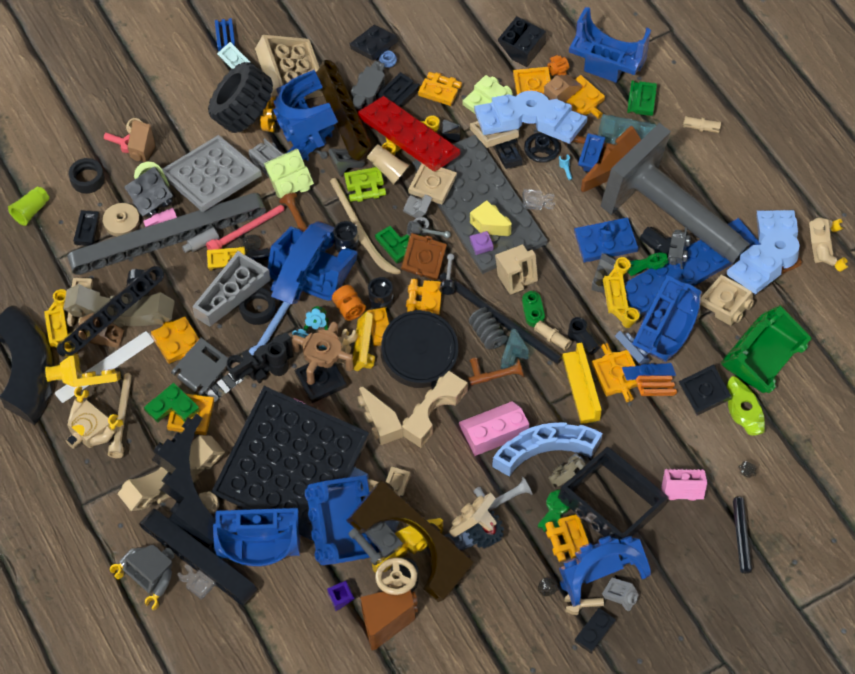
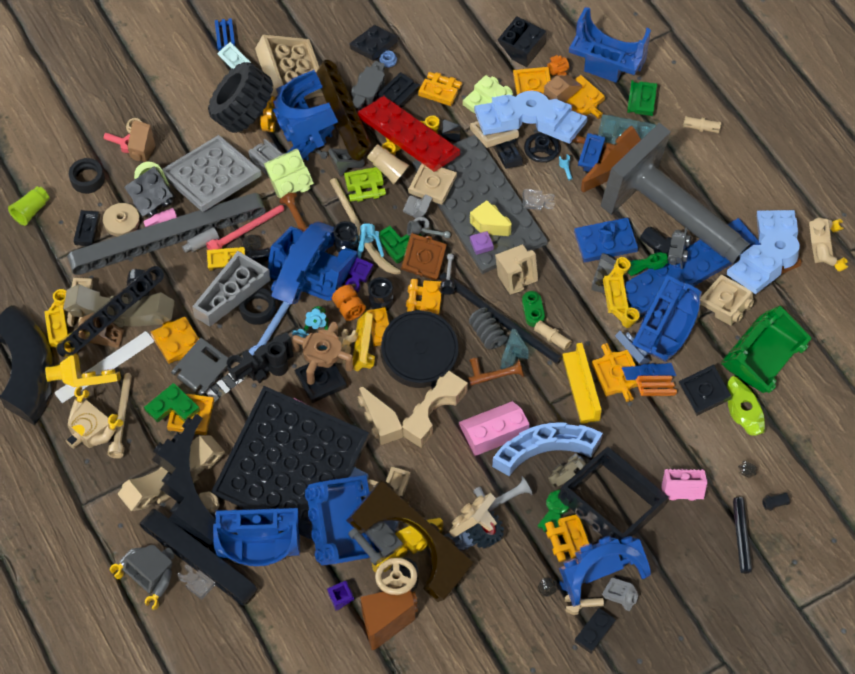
black piece [567,317,602,356] -> none
none -> dark purple plate [345,257,374,292]
none -> medium azure plant [357,224,384,259]
none -> black pin [762,492,790,511]

